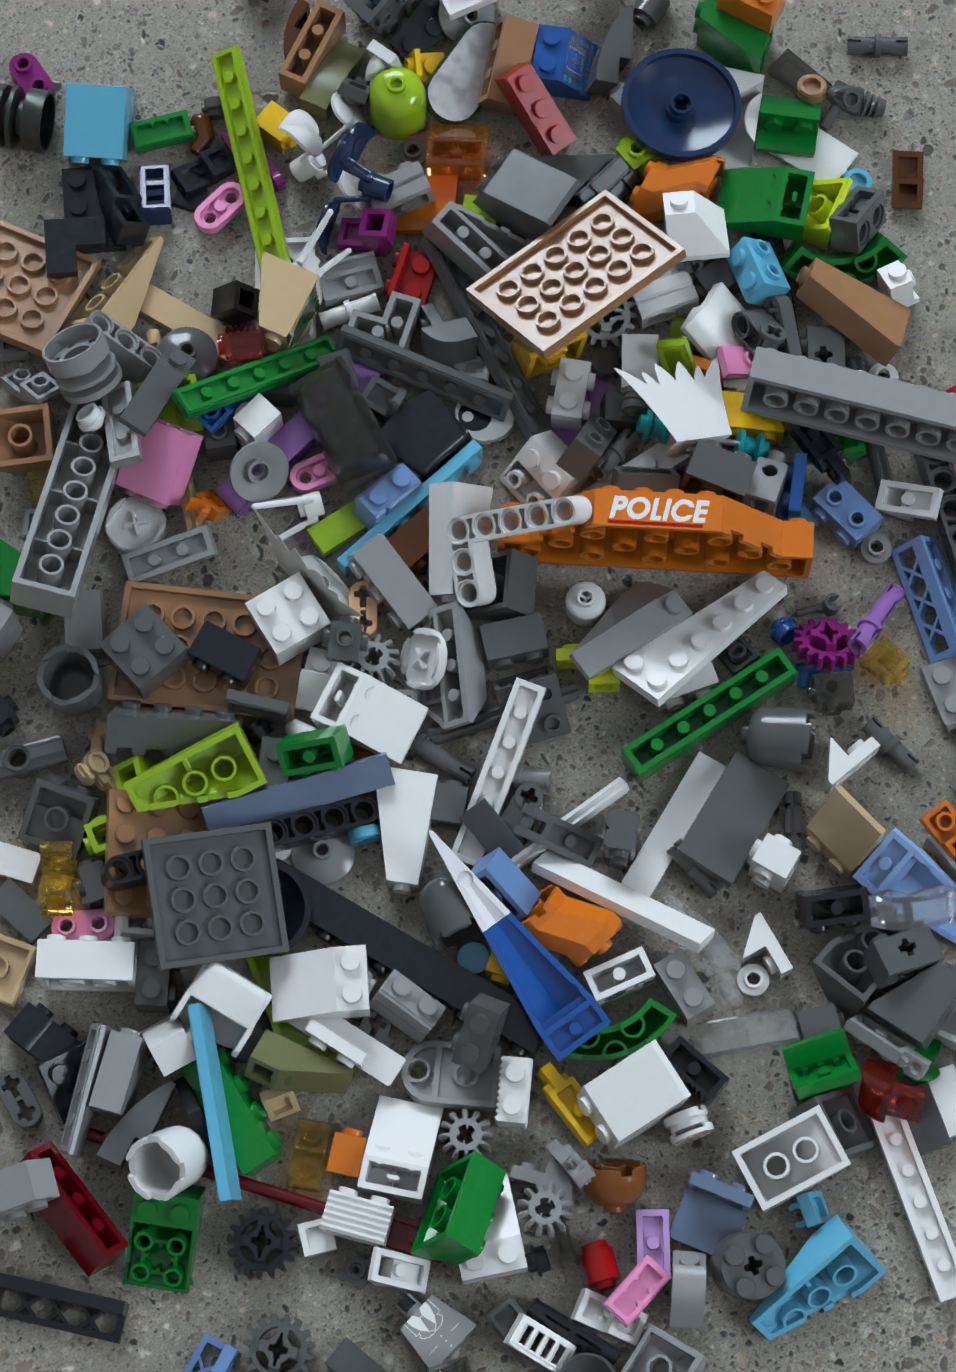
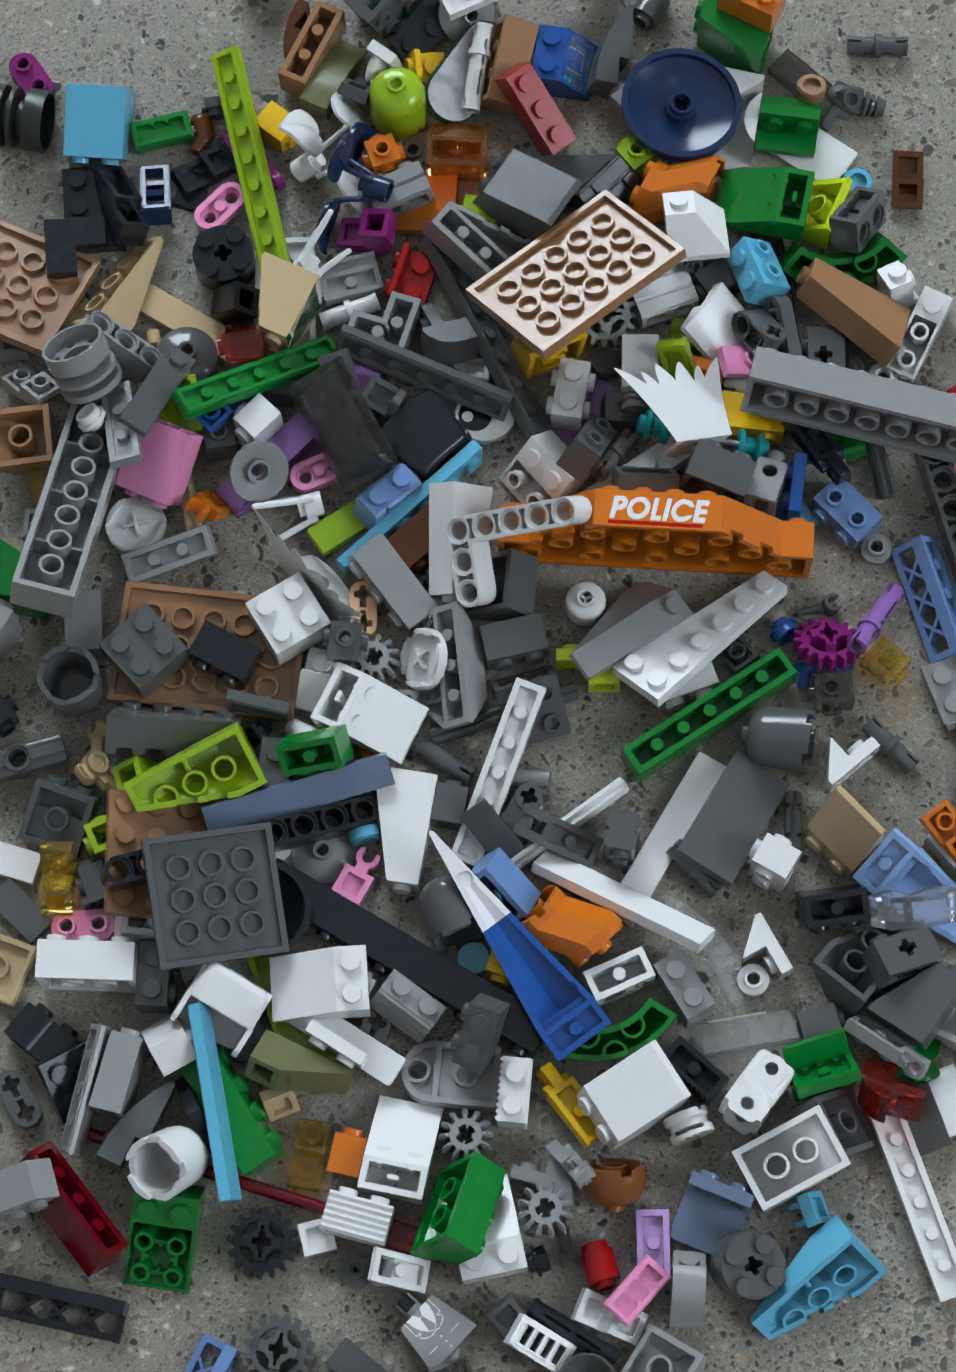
white slope [875,479,943,522] -> none
none -> black brick [193,225,255,291]
none -> bright pink plate [332,847,381,906]
none -> orange brick [361,132,406,175]
none -> white pin [461,22,493,114]
none -> white piece [718,1049,794,1136]
none -> white slope [886,285,953,381]

